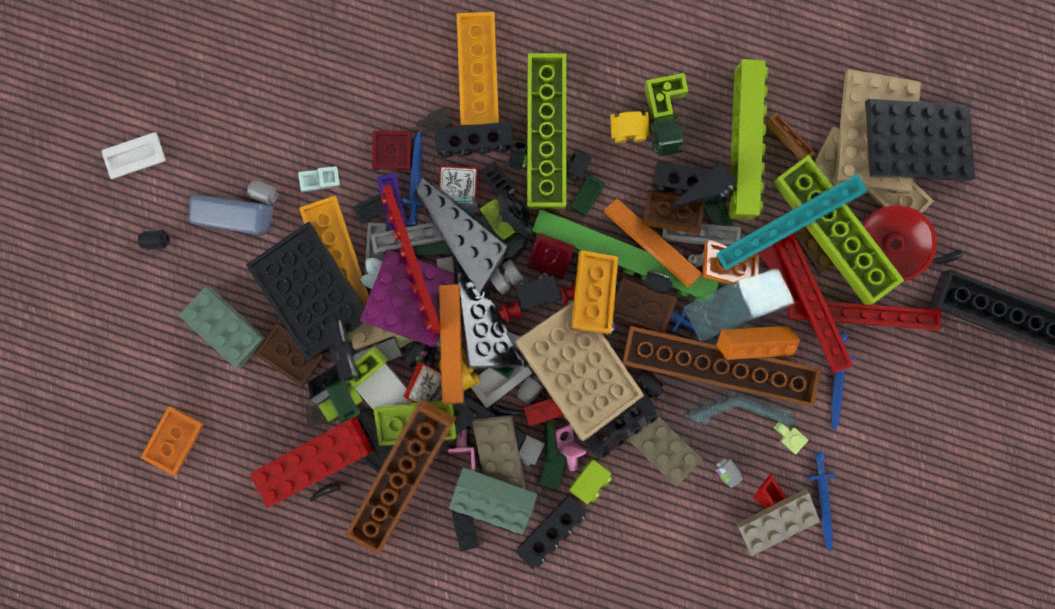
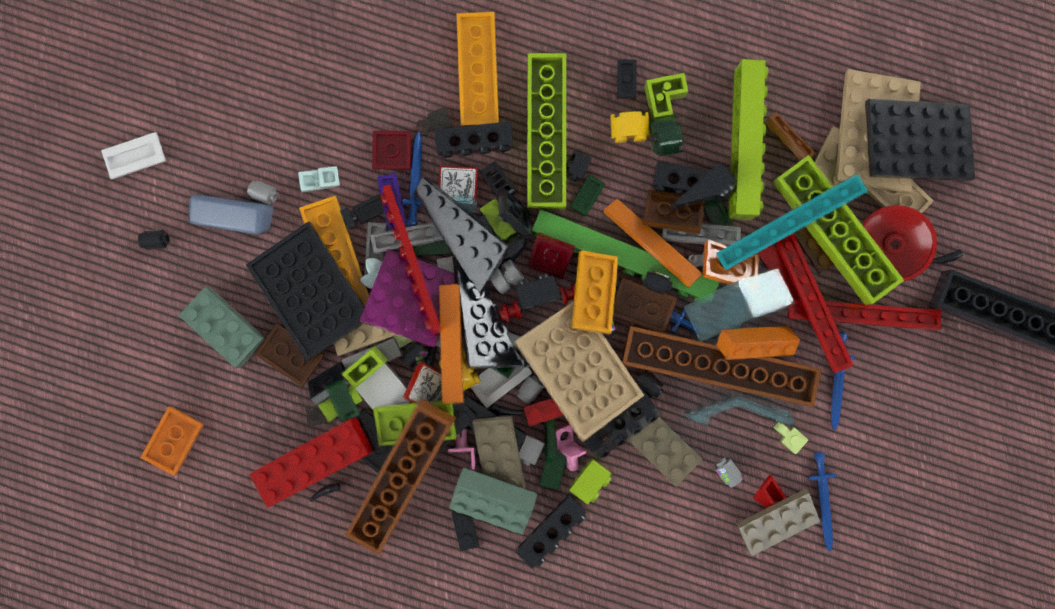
black piece [326,320,359,382] -> none
black brick [509,141,528,170] -> none
none -> black plate [340,207,359,230]
none -> black plate [617,59,637,99]

